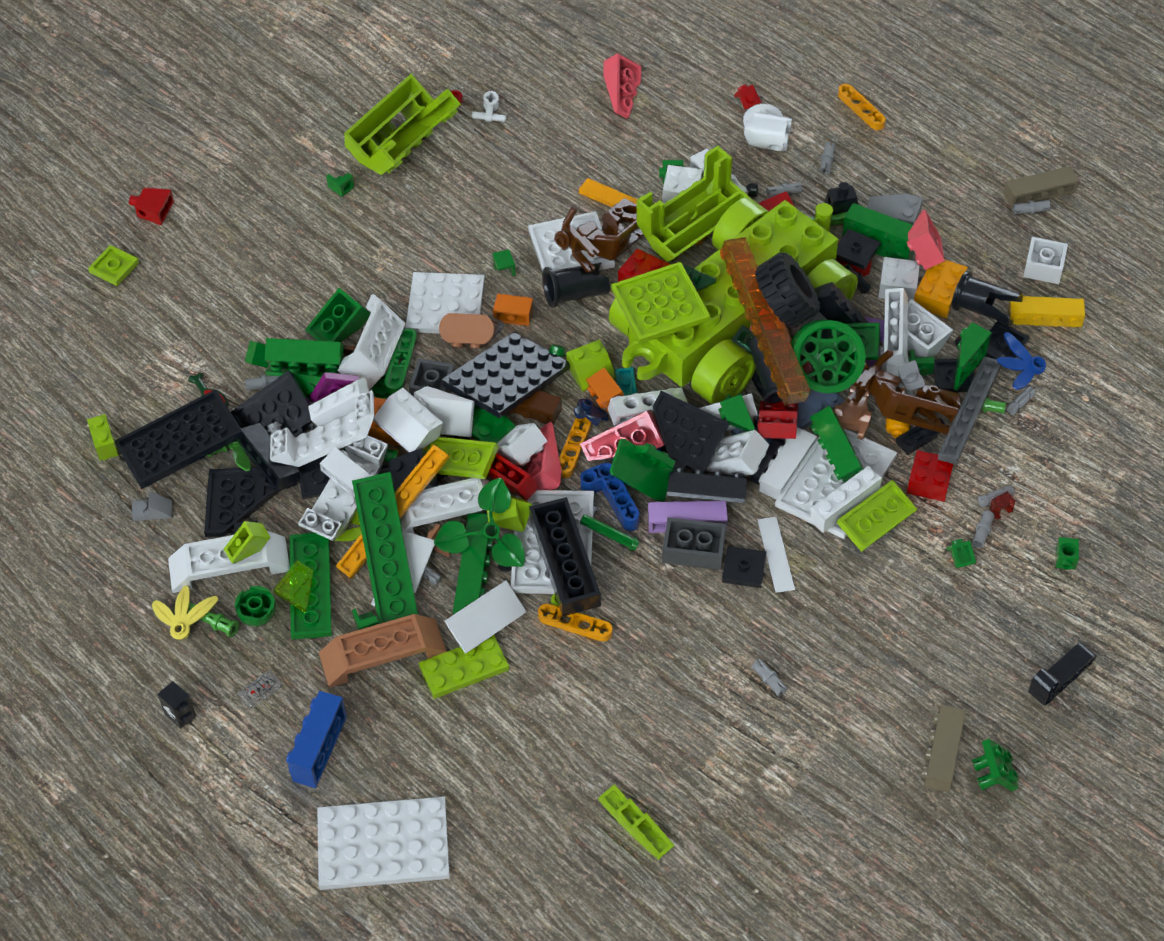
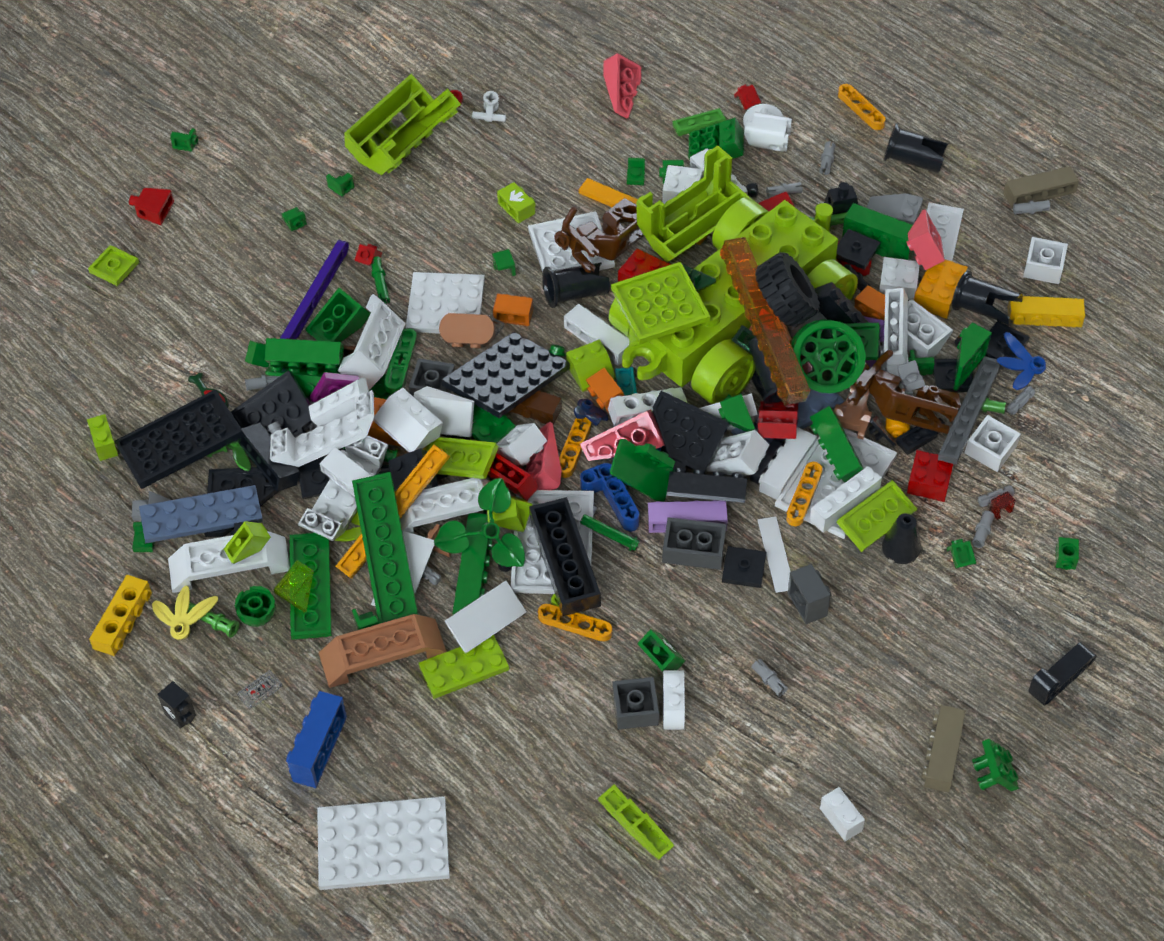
none -> yellow brick [89,575,152,656]
none -> green bracket [132,521,155,552]
none -> sand blue plate [139,485,263,543]
none -> green bracket [170,128,199,152]
none -> dark purple beam [280,240,349,339]
none -> green bracket [281,207,307,232]
none -> red bracket [354,244,382,266]
none -> green pin [371,256,390,305]
none -> lime brick [497,182,536,224]
none -> white brick [564,304,629,366]
none -> dark grey brick [612,677,659,730]
none -> green bracket [627,158,645,185]
none -> green brick [637,629,686,671]
none -> white brick [663,670,685,730]
none -> bright green tile [672,108,726,136]
none -> green slope [688,118,744,159]
none -> light orange beam [786,462,823,527]
none -> dark grey brick [787,564,831,624]
none -> white brick [820,787,865,841]
none -> orange brick [854,286,885,320]
none -> black piece [868,415,896,447]
none -> black cone [882,514,922,564]
none -> black piece [883,122,948,173]
none -> white plate [927,203,964,261]
none -> white brick [964,415,1021,472]

